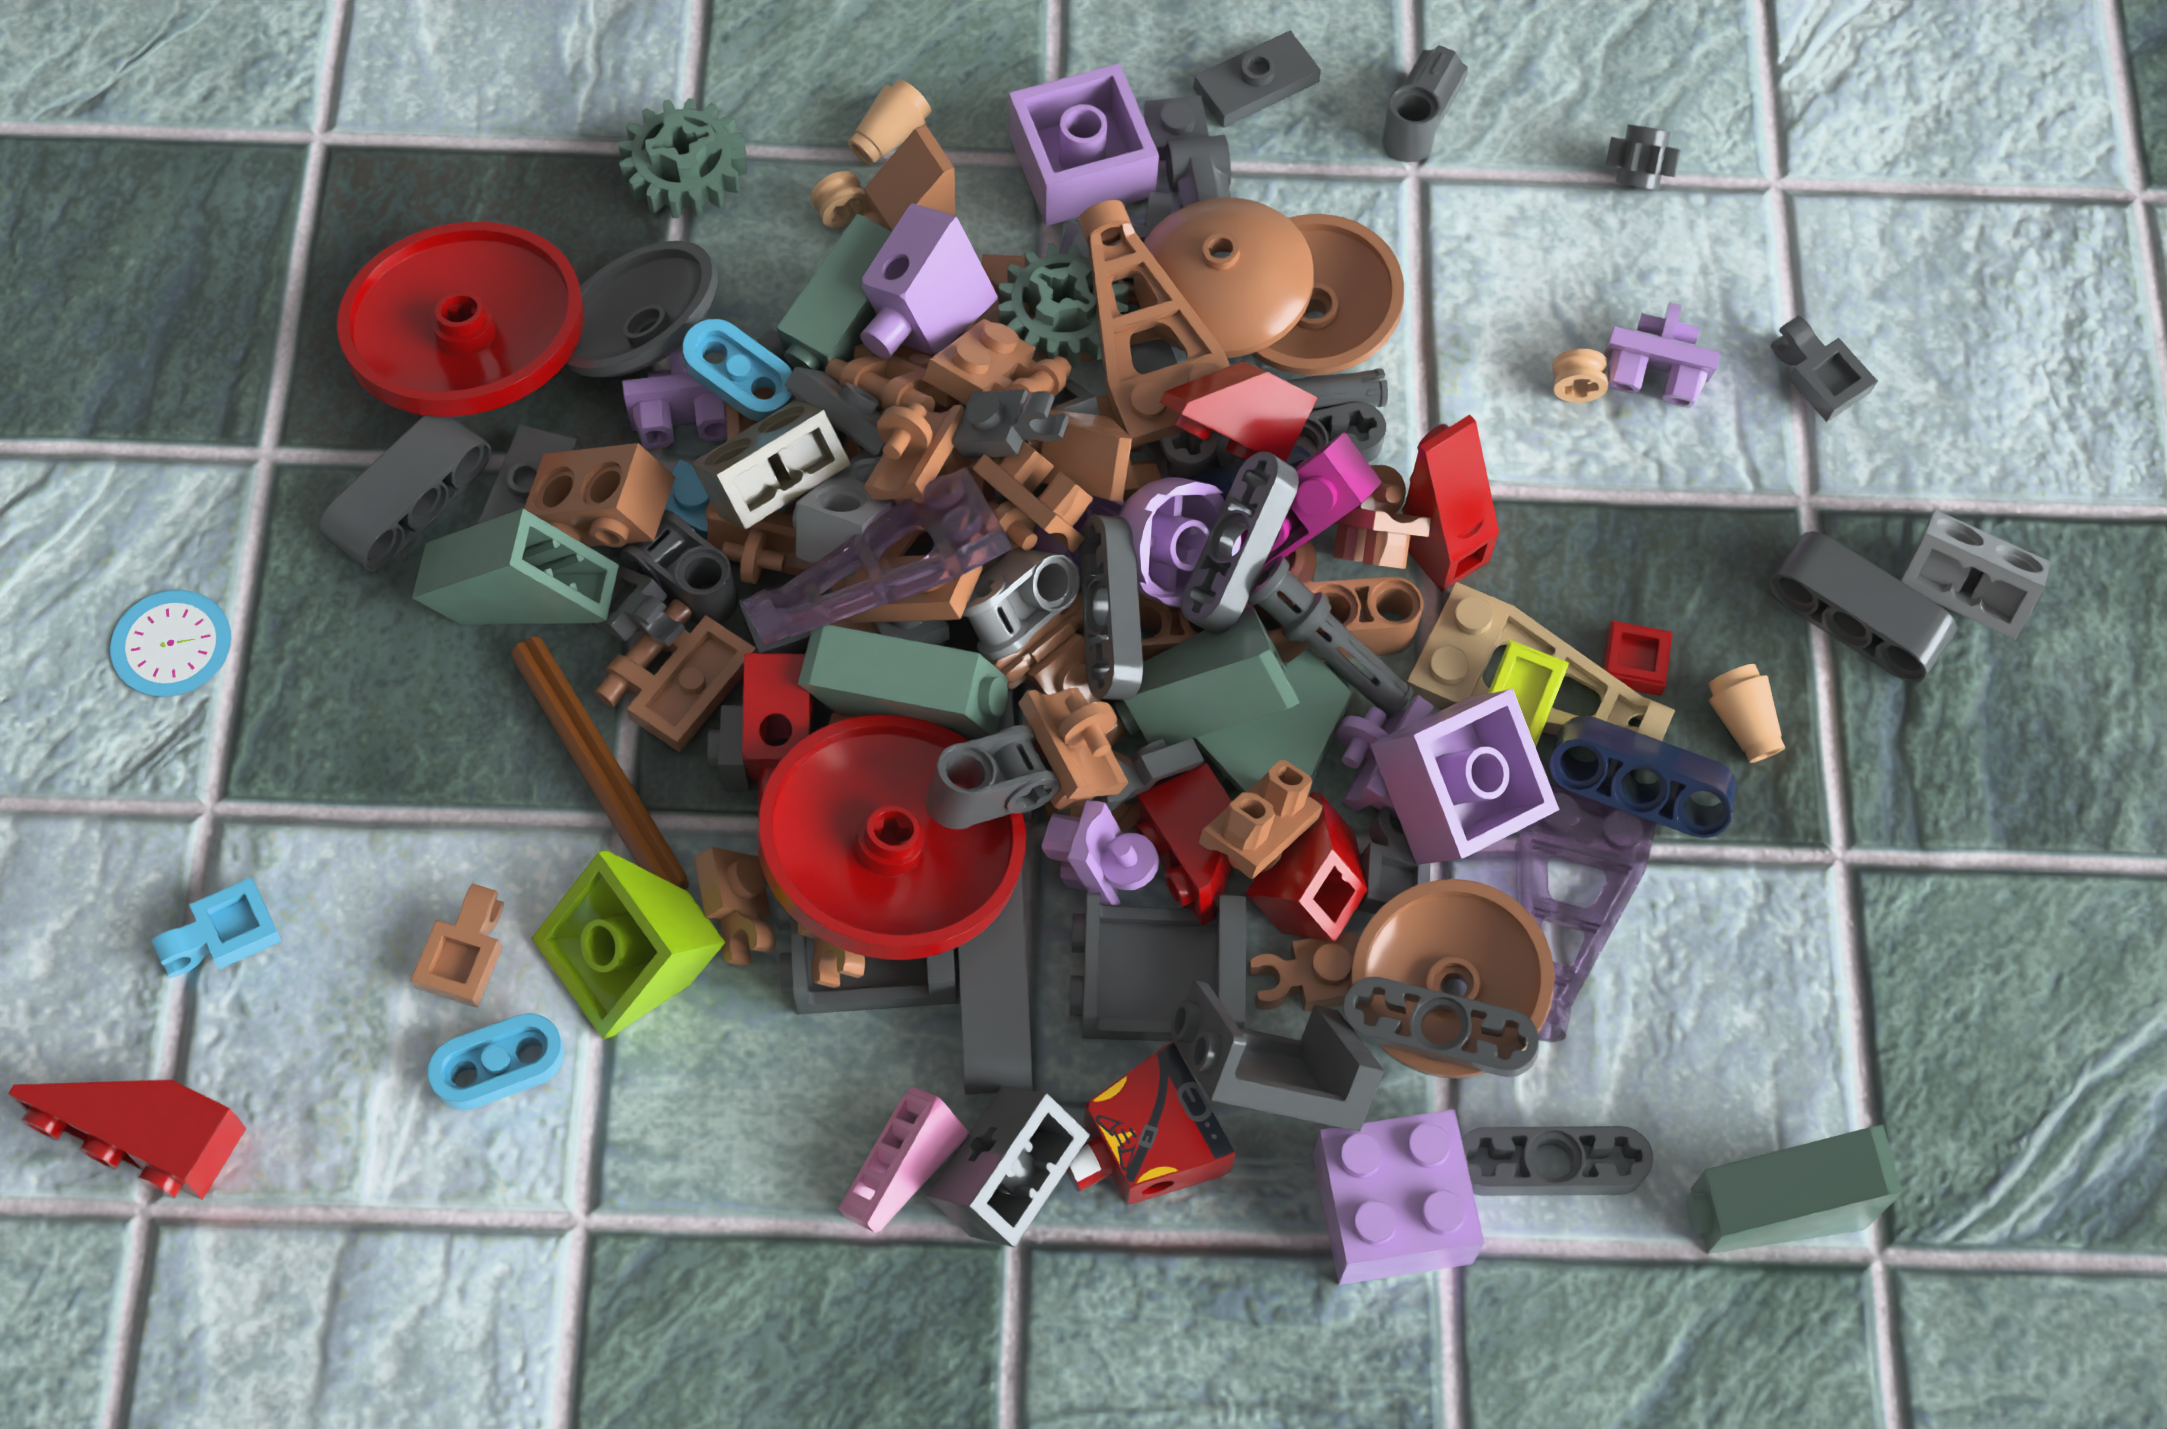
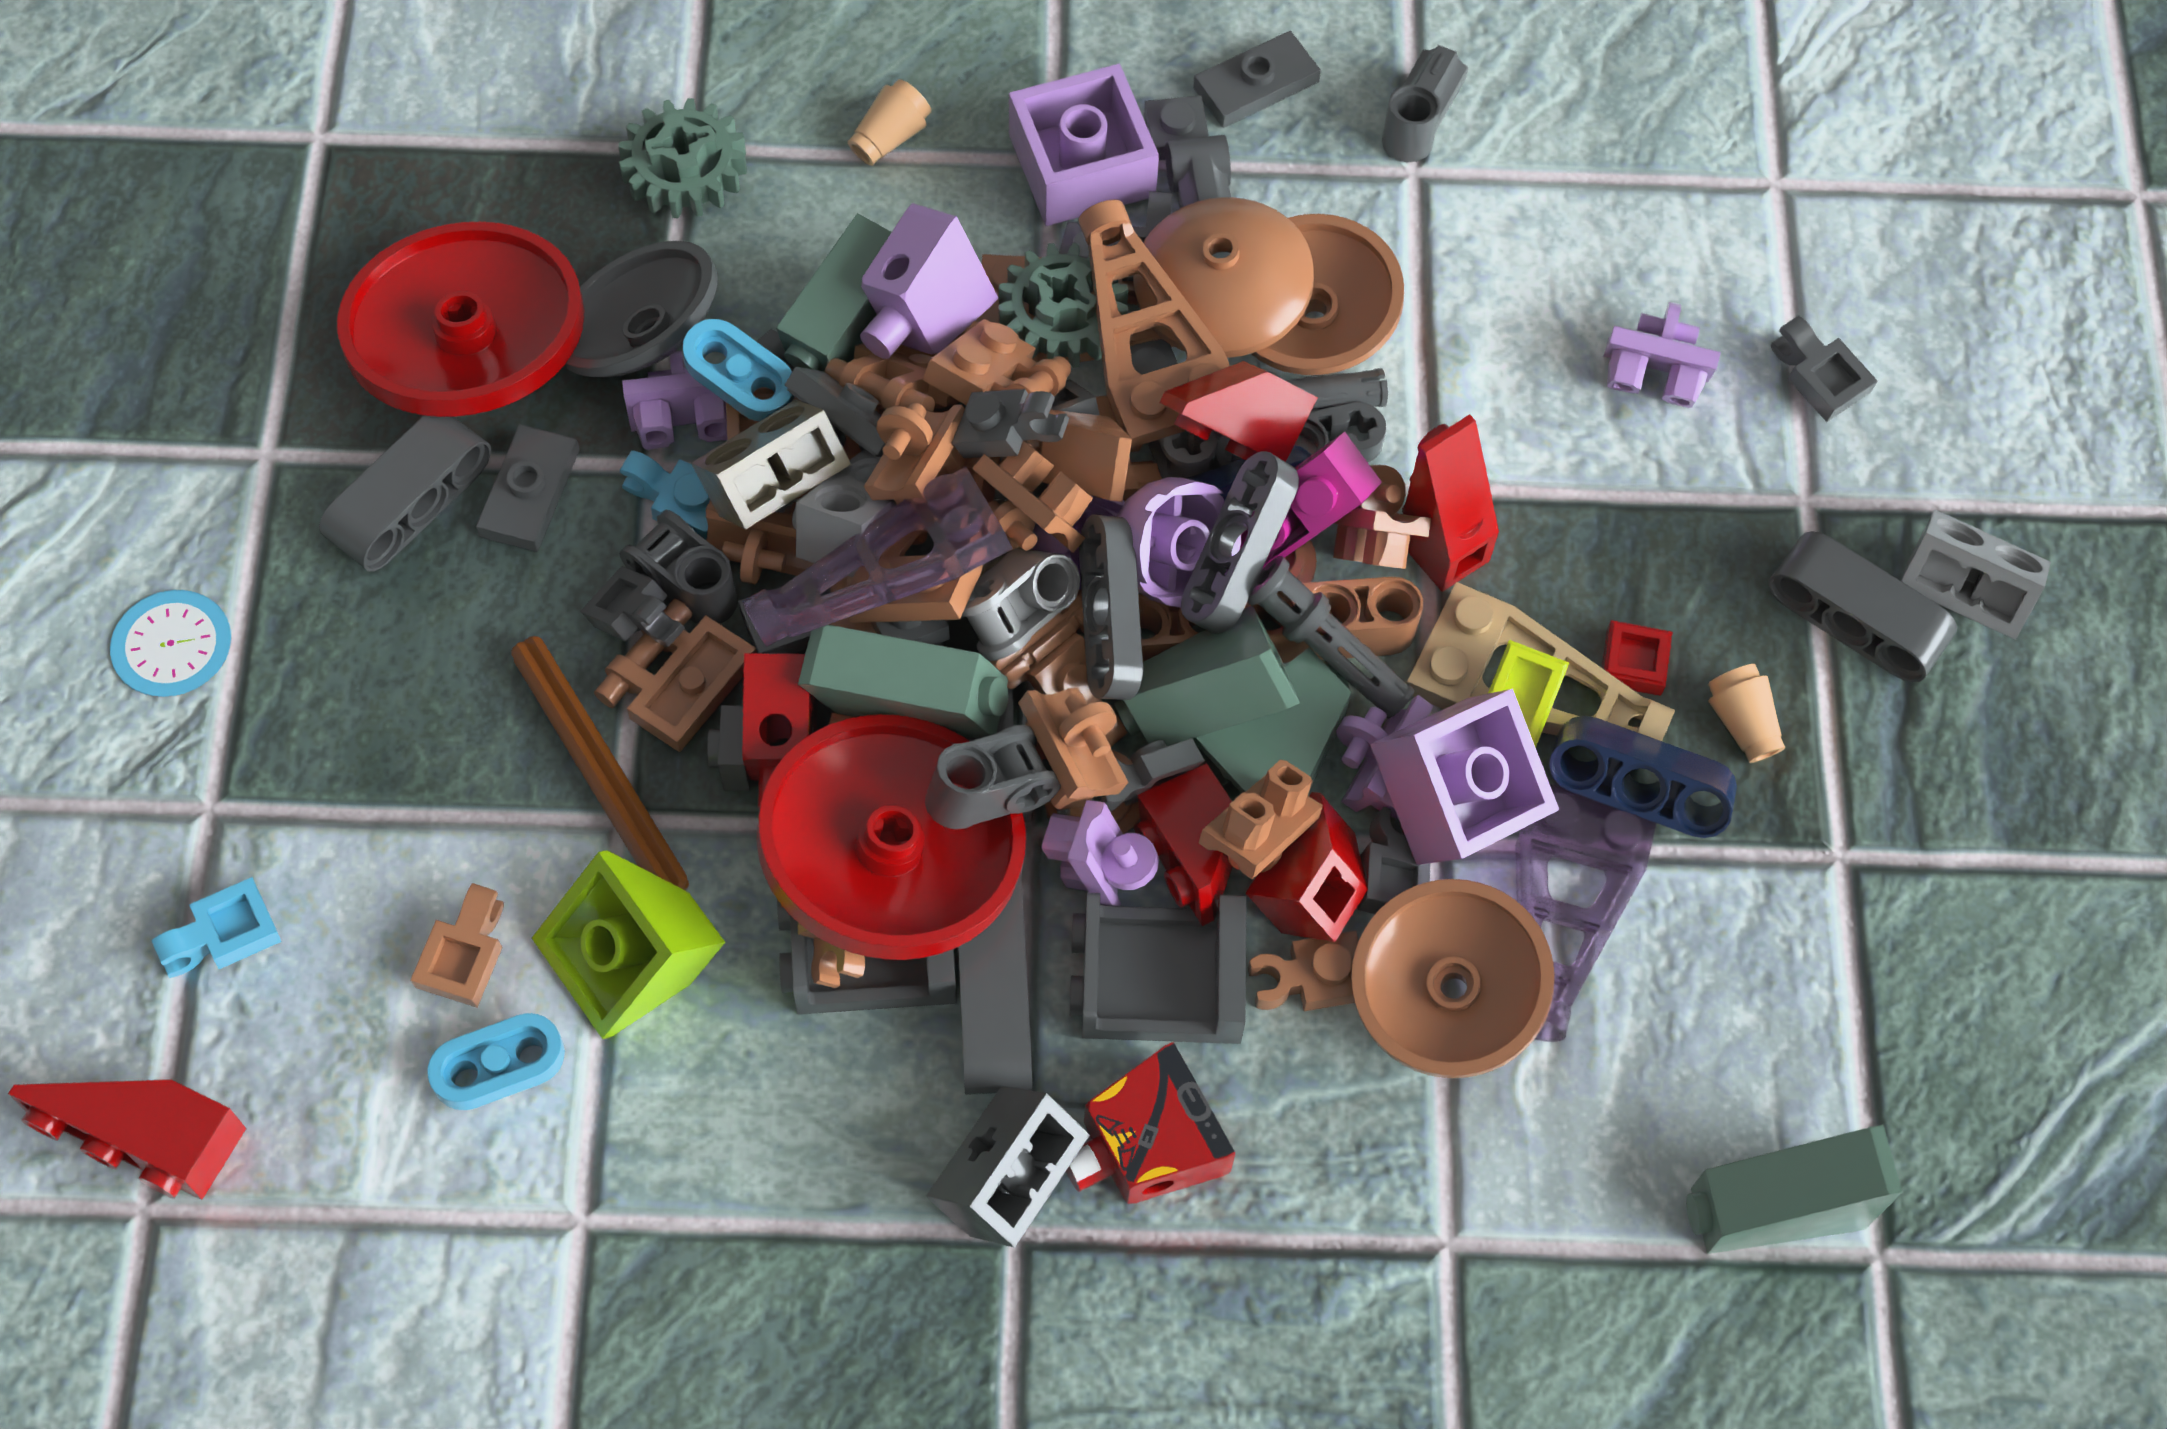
sand green slope [412,508,619,625] -> none
nougat brick [524,443,675,547] -> none
nougat plate [694,847,776,966] -> none
light nougat bush [810,171,866,229] -> none
bright pink slope [838,1087,969,1233] -> none
nougat slope [862,124,956,232] -> none
dark grey panel [1171,980,1384,1131] -> none
lavender brick [1312,1109,1485,1285] -> none
dark grey beam [1344,977,1539,1077] -> none
dark grey beam [1462,1126,1653,1196] -> none
light nougat bush [1552,349,1608,403] -> none
dark grey gear [1606,124,1681,190] -> none

